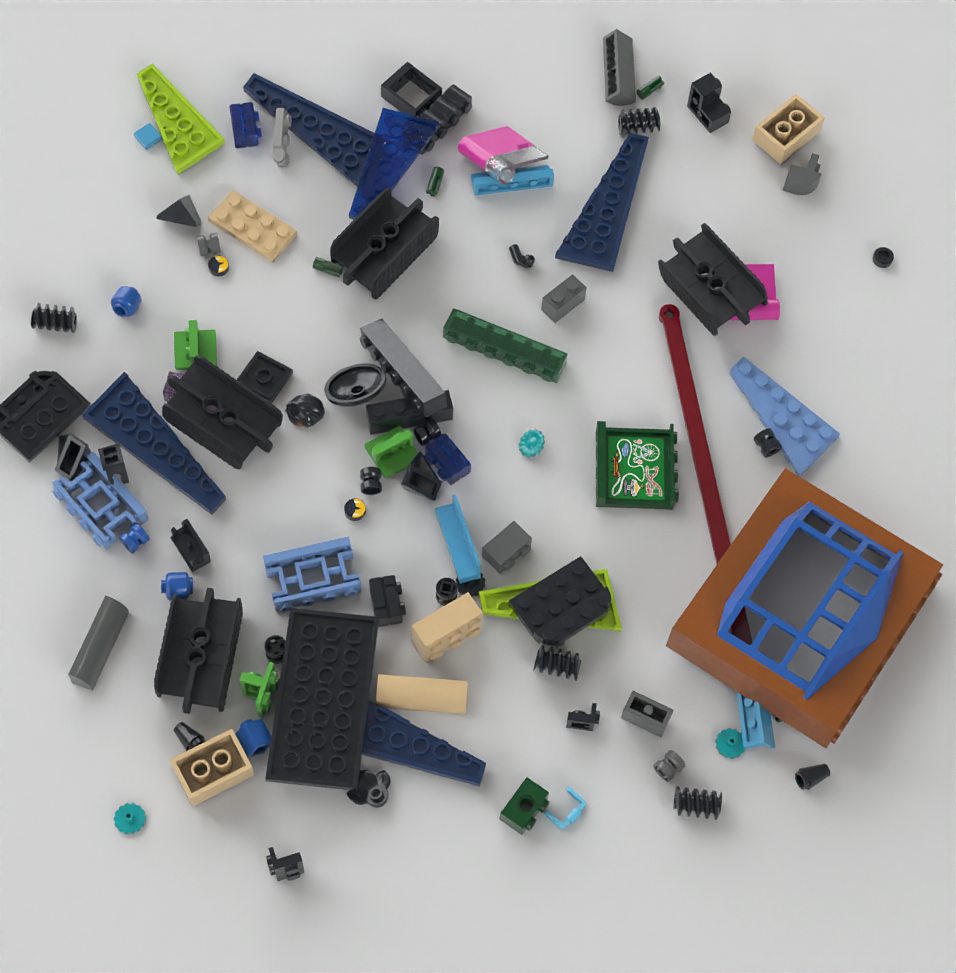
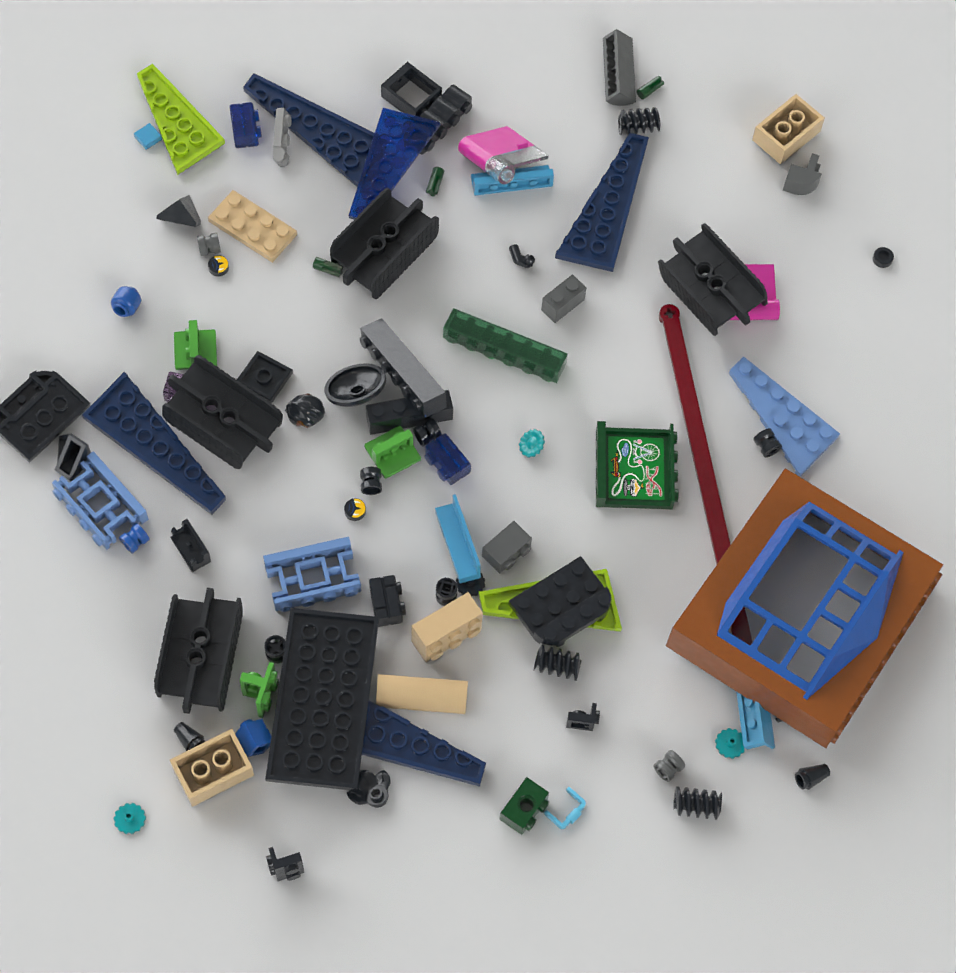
black piece [31,303,77,333] -> none
dark grey brick [68,595,129,691] -> none
black hinge [98,443,129,485] -> none
blue head [161,572,193,601] -> none
black slope [401,451,443,501] -> none
dark grey brick [621,691,674,738] -> none
black brick [687,72,731,133] -> none

